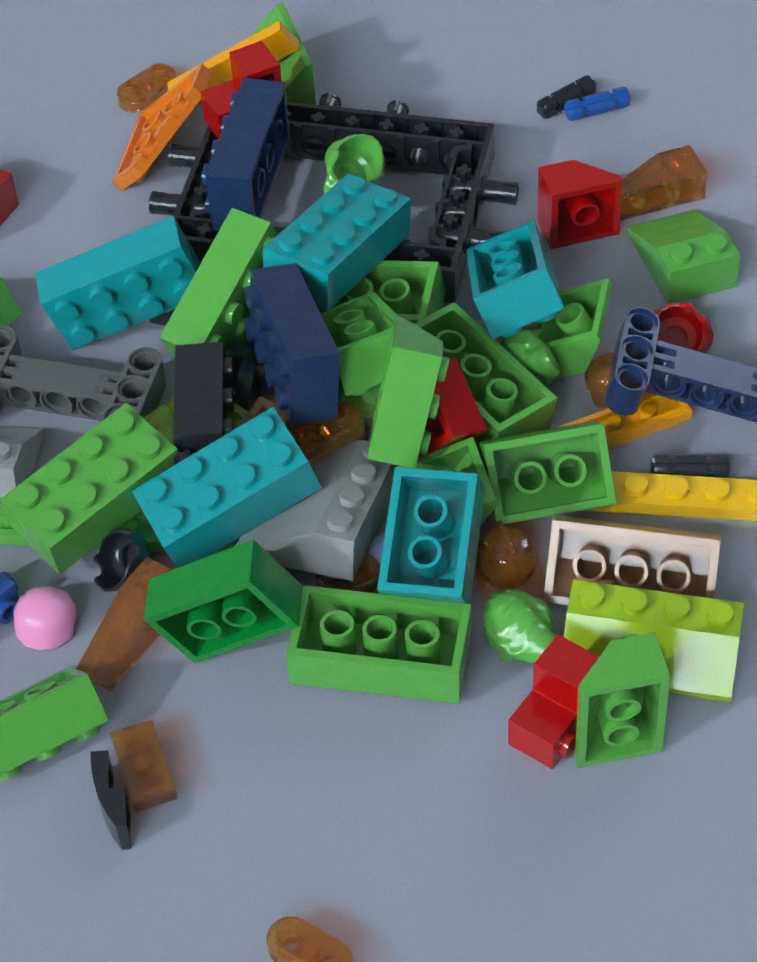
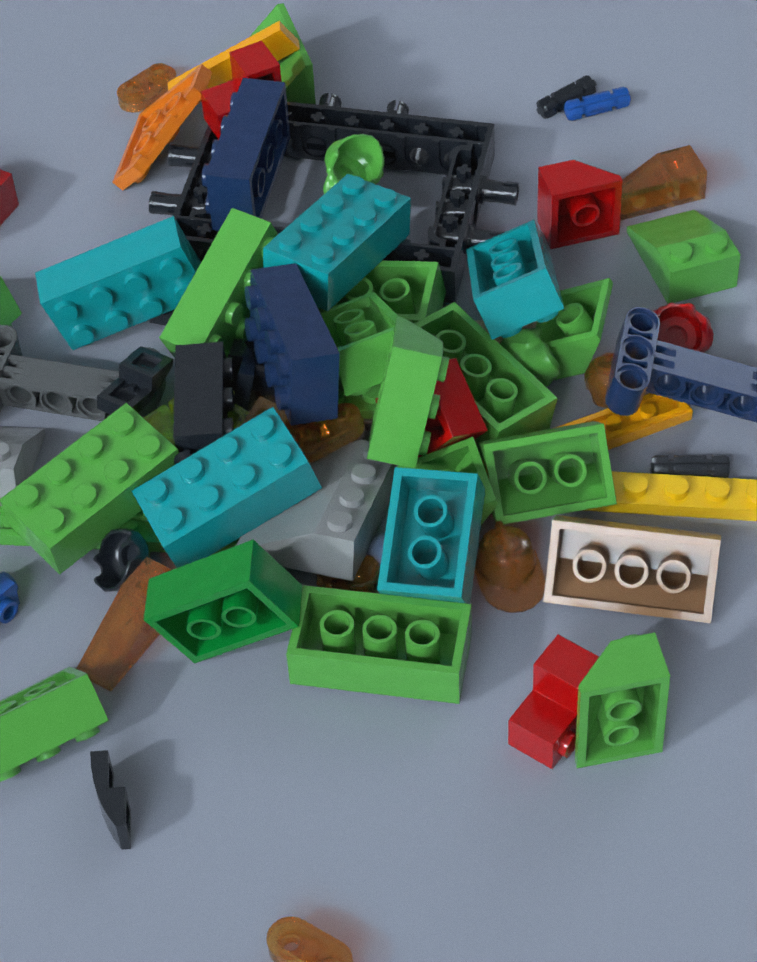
bright pink hair [13,586,77,650] -> none
clear orange plate [110,719,178,812] -> none
bright green hair [482,588,557,663] -> none
lime slope [564,579,744,703] -> none
none -> black slope [97,346,173,414]

